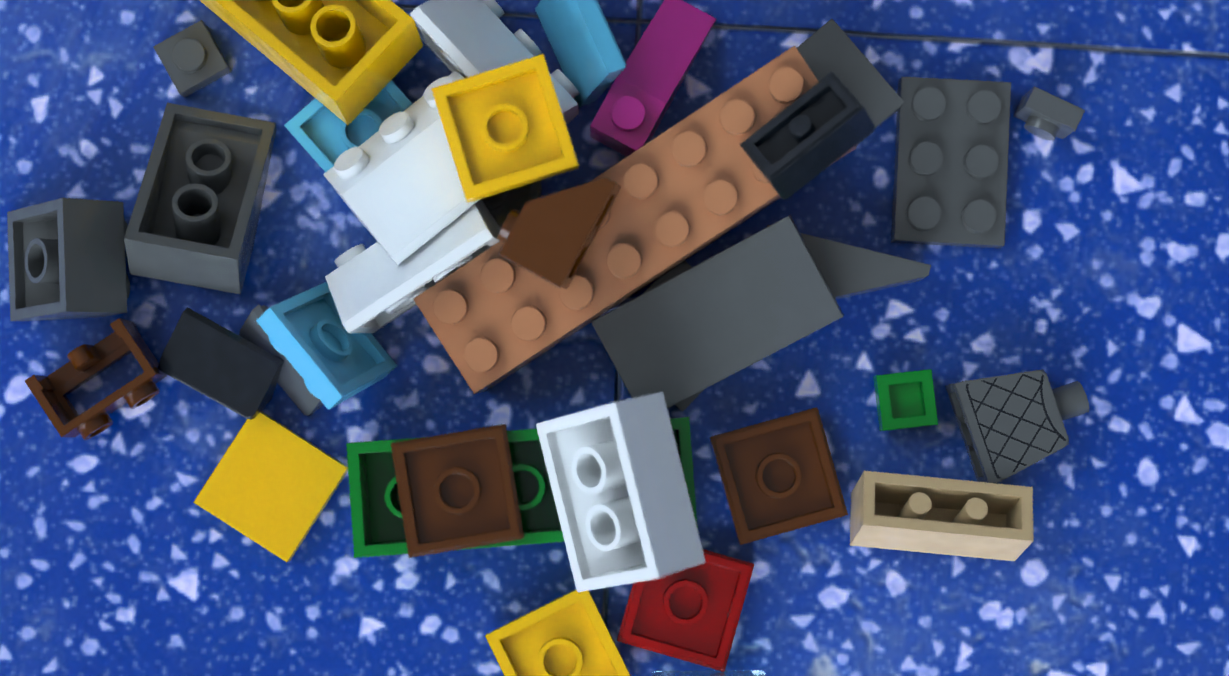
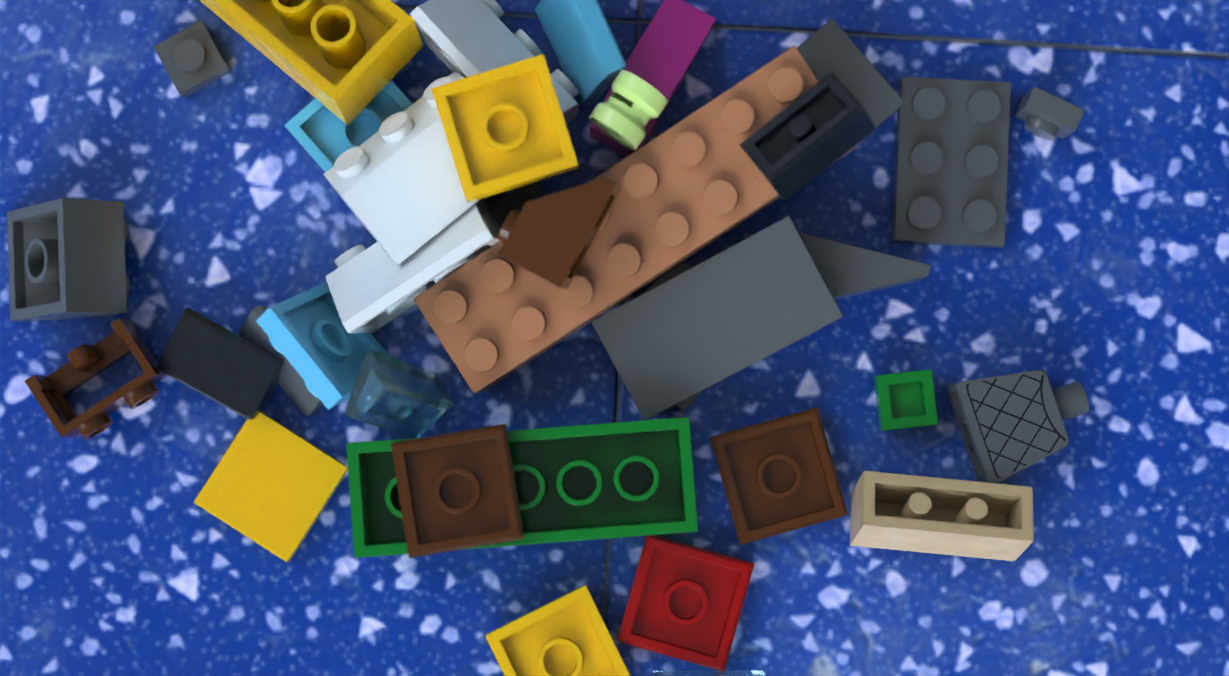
dark grey slope [124,103,276,294] -> none
white slope [536,392,706,592] -> none
none -> clear light blue slope [345,350,454,438]
none -> yellowish green wheel [589,70,668,150]

